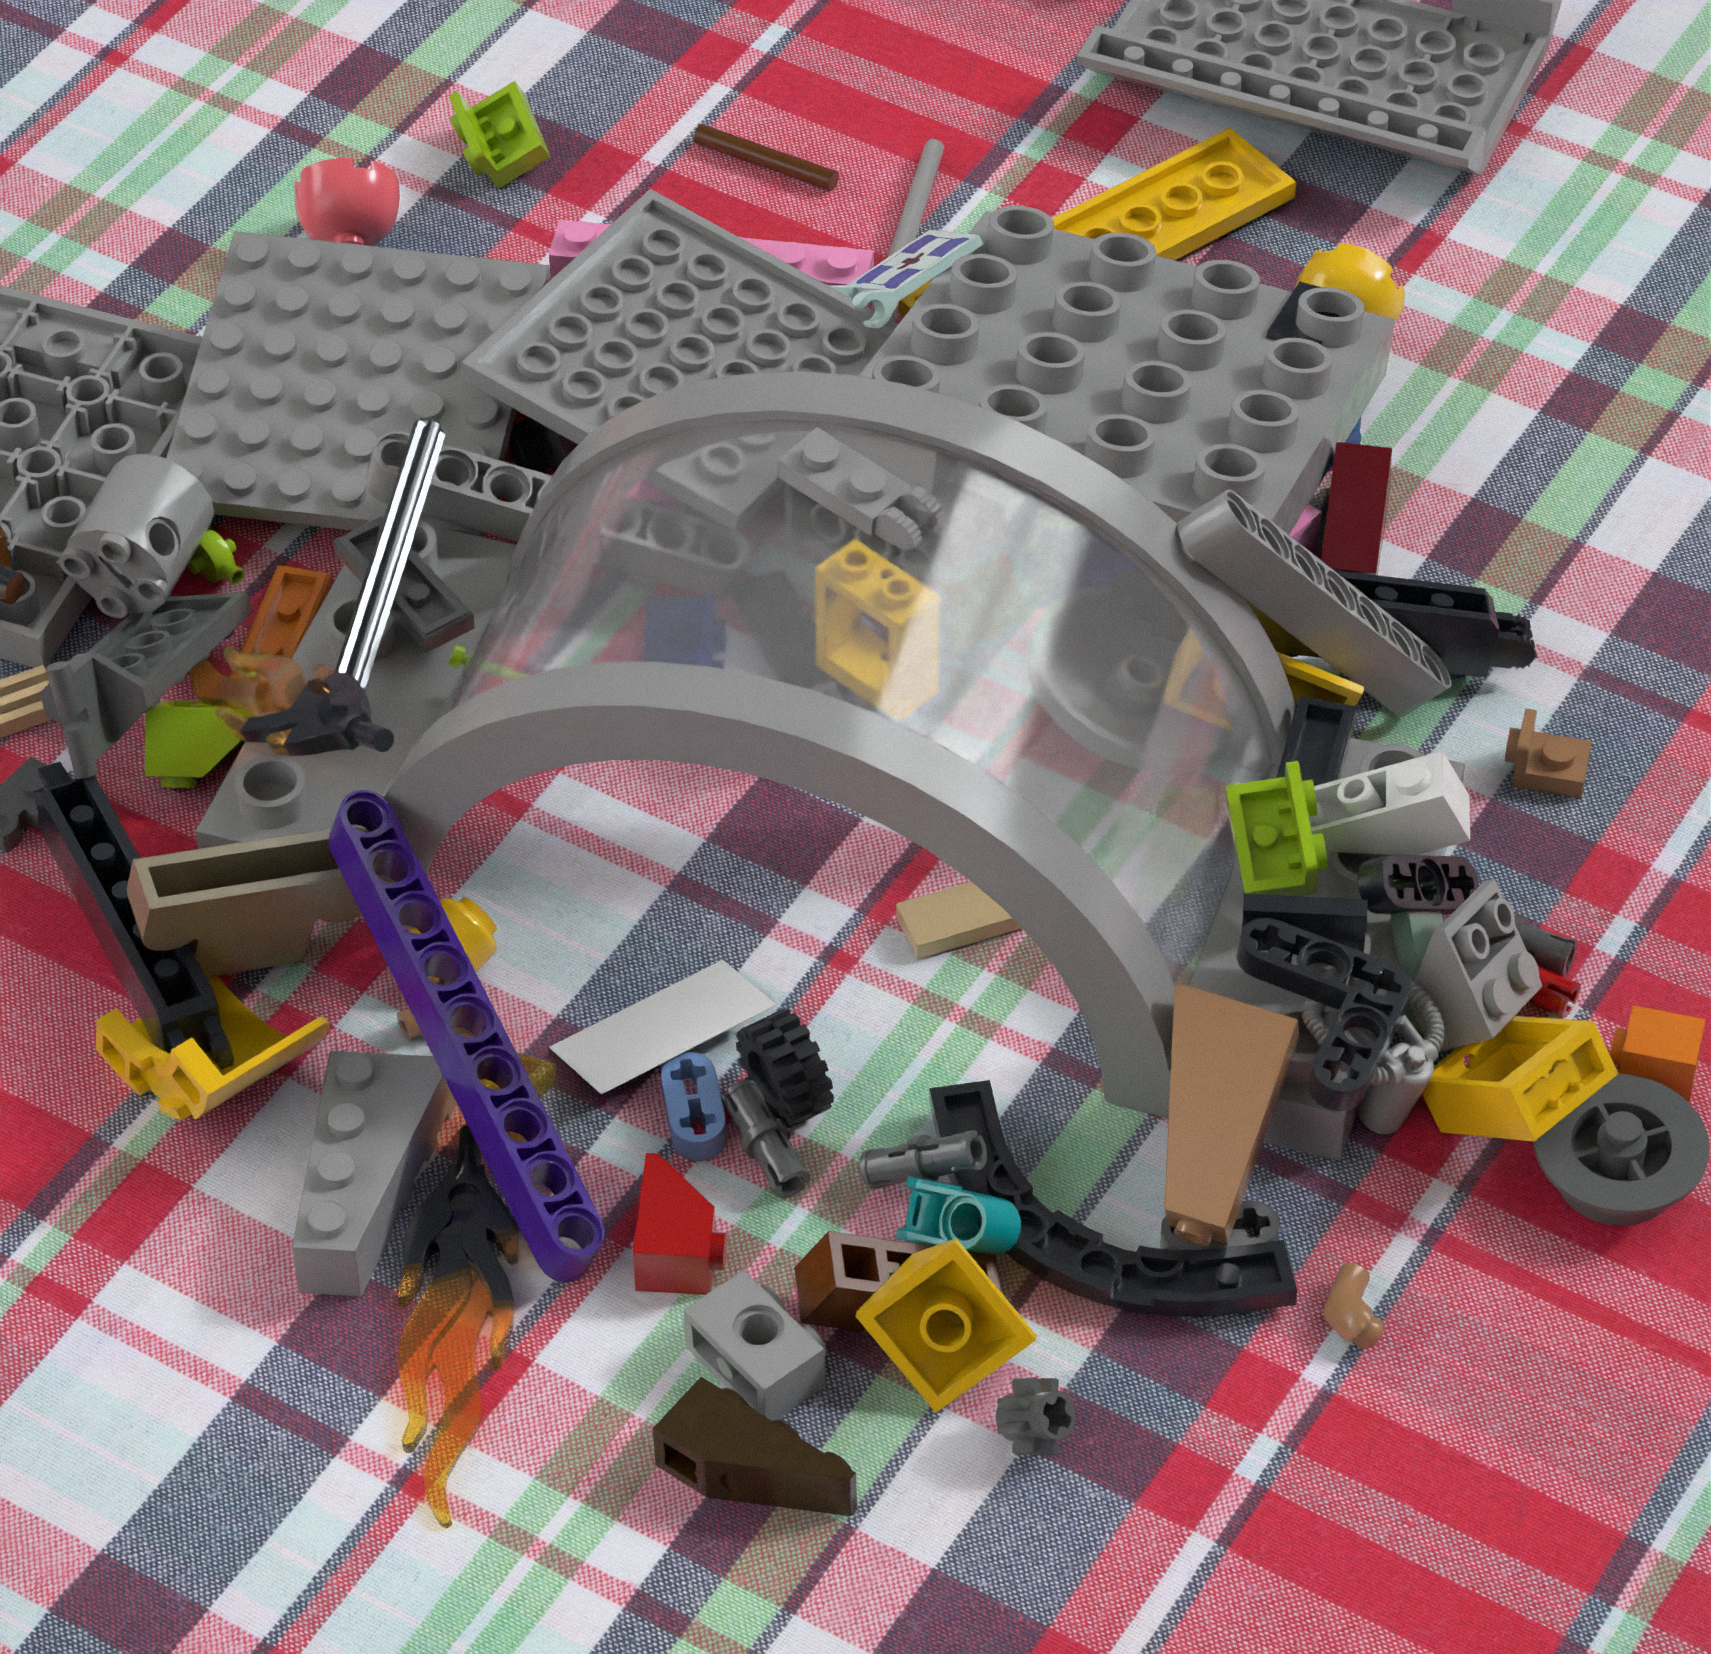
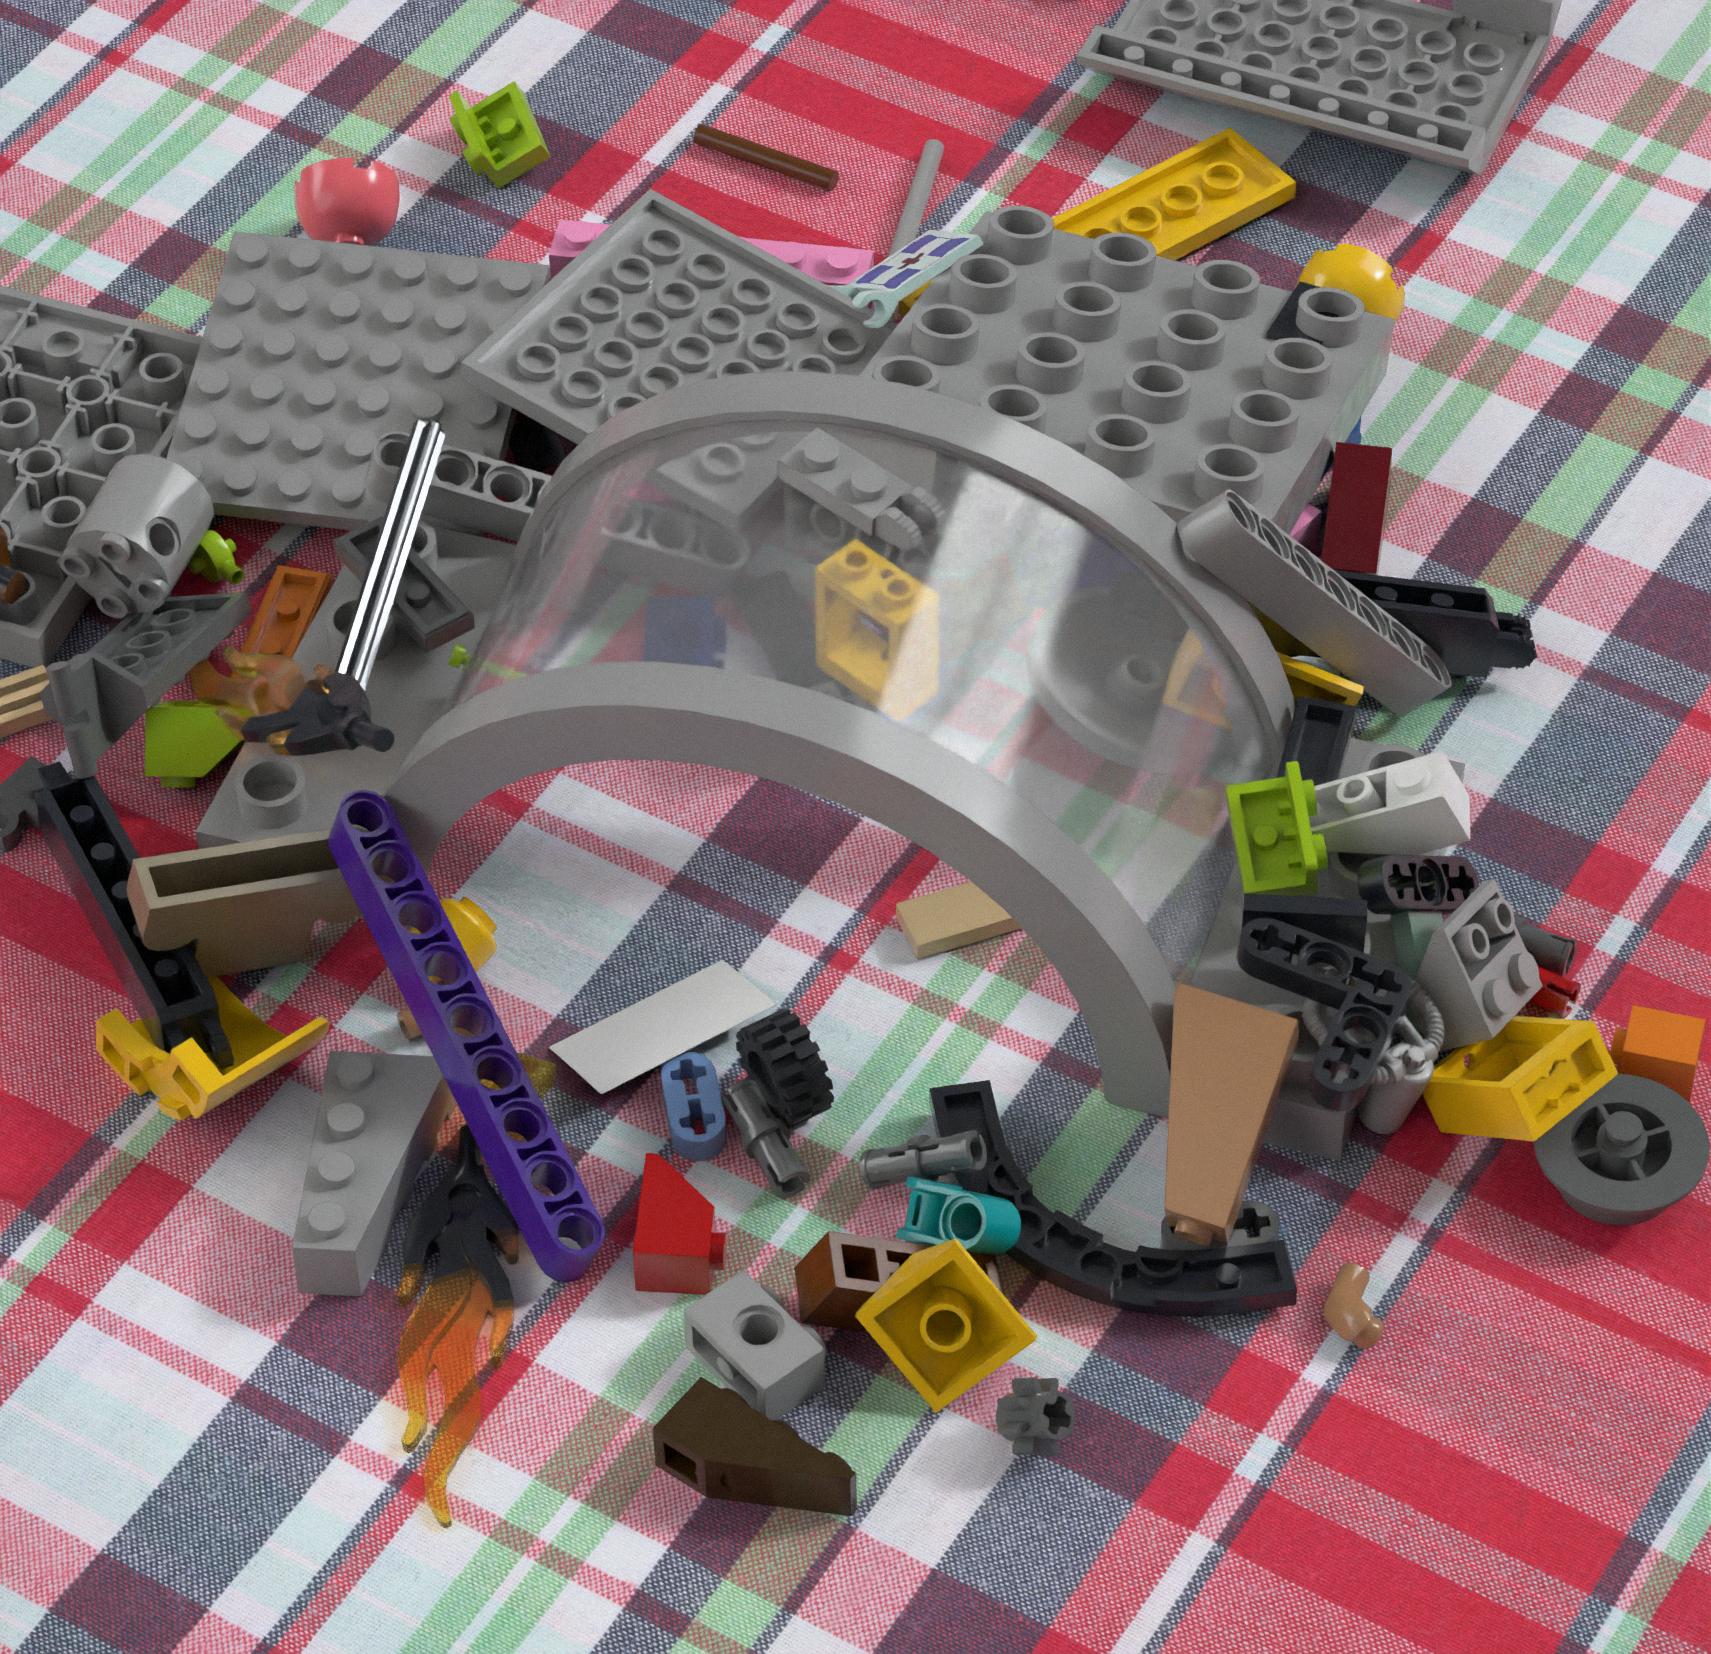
medium nougat bracket [1504,708,1592,798] -> none

